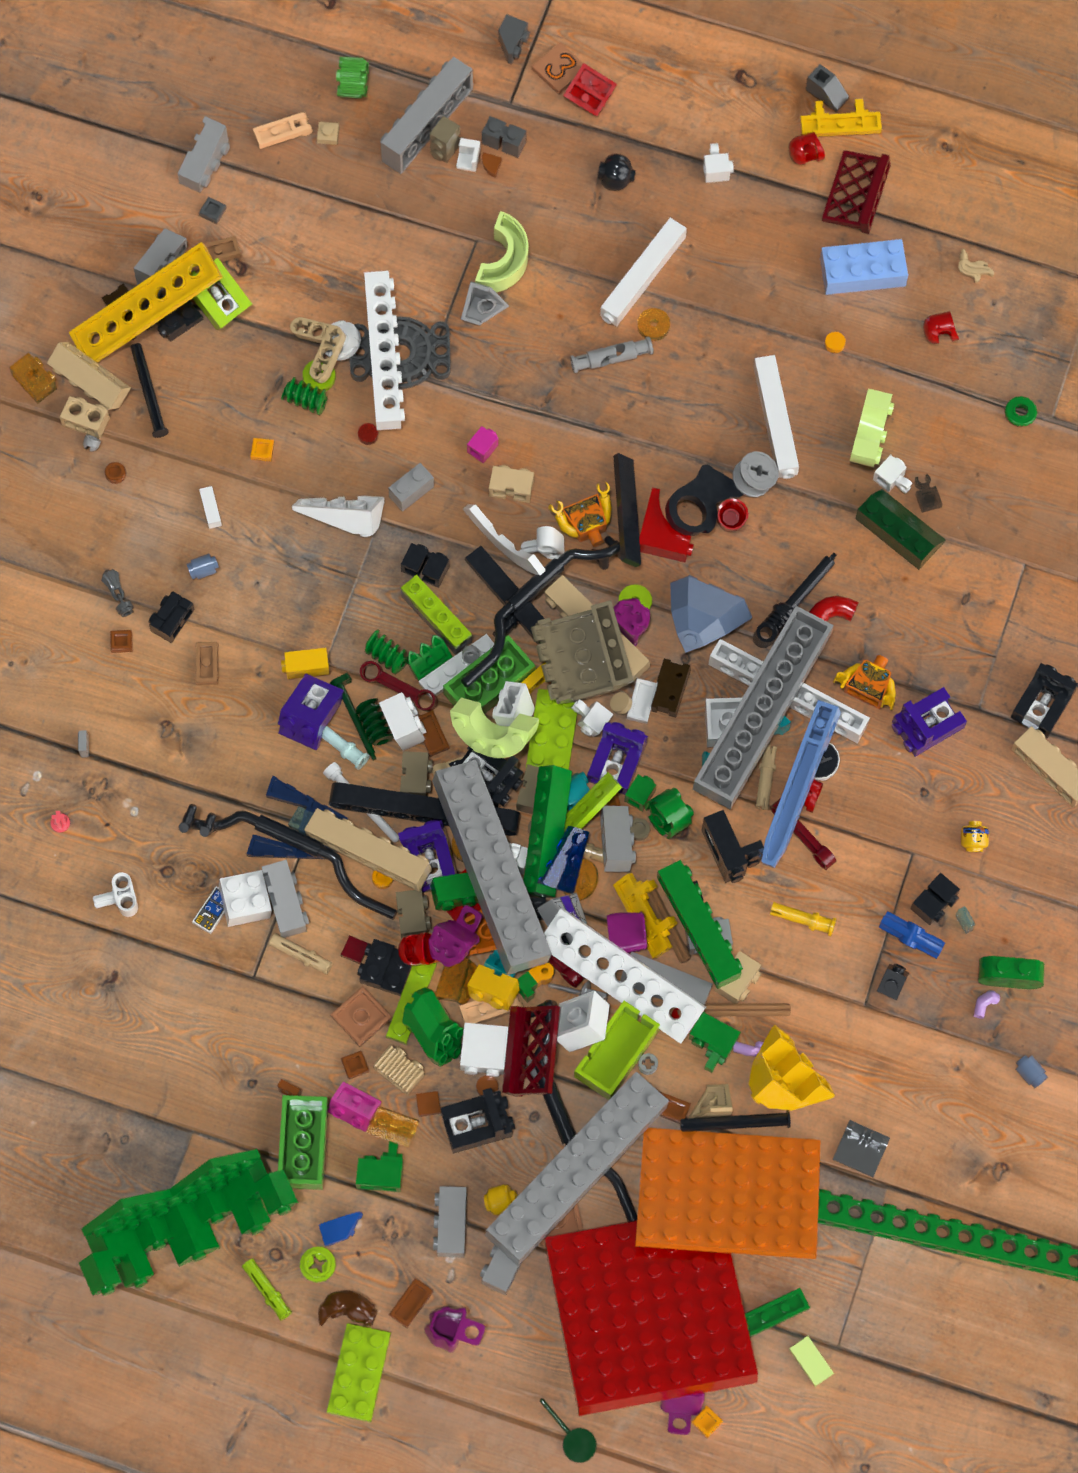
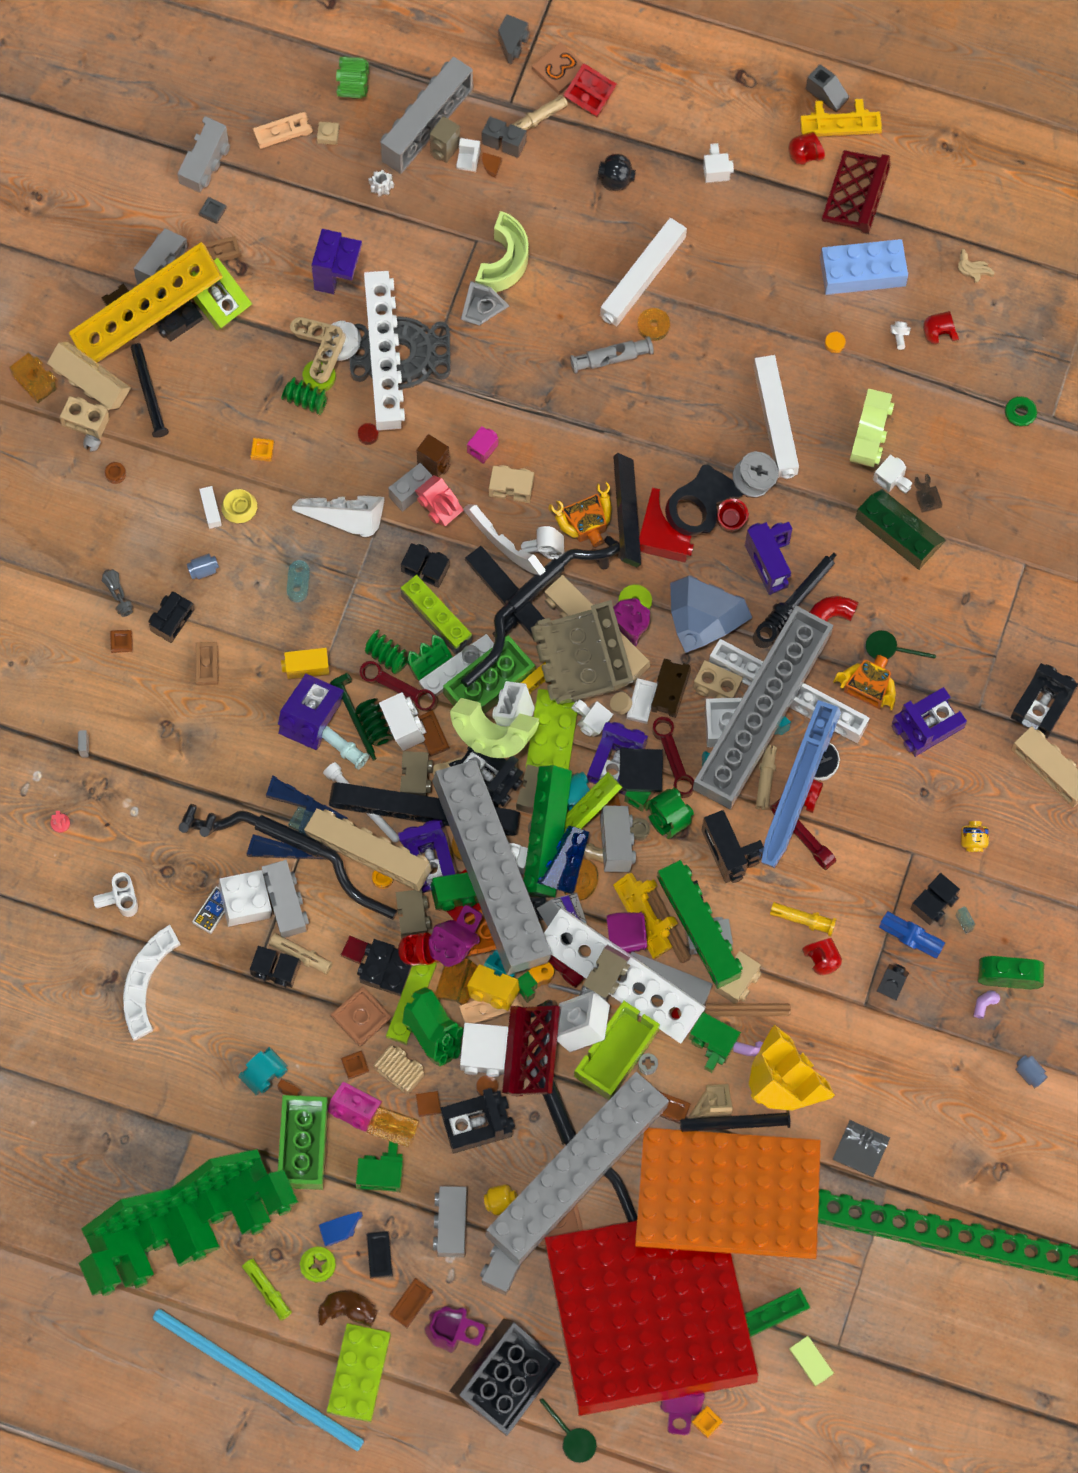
none -> white tile [123,925,181,1041]
none -> medium azure axle [153,1309,364,1451]
none -> light yellow hat [221,489,257,523]
none -> teal cylinder [239,1047,288,1096]
none -> black piece [249,946,300,989]
none -> clear light blue plate [287,560,310,602]
none -> dark purple brick [311,229,362,294]
none -> black tile [367,1231,393,1279]
none -> white gear [369,170,394,197]
none -> coral brick [415,475,464,526]
none -> reddish brown brick [416,434,450,477]
none -> black slope [450,1318,561,1436]
none -> tan pin [512,95,568,130]
none -> dark tan brick [583,944,630,998]
none -> black tile [619,748,663,792]
none -> dark red piece [652,717,694,798]
none -> tan brick [693,660,743,698]
none -> dark purple brick [745,522,793,595]
none -> red helmet [802,938,842,976]
none -> dark green piece [866,630,936,659]
none -> white plate [890,321,911,350]

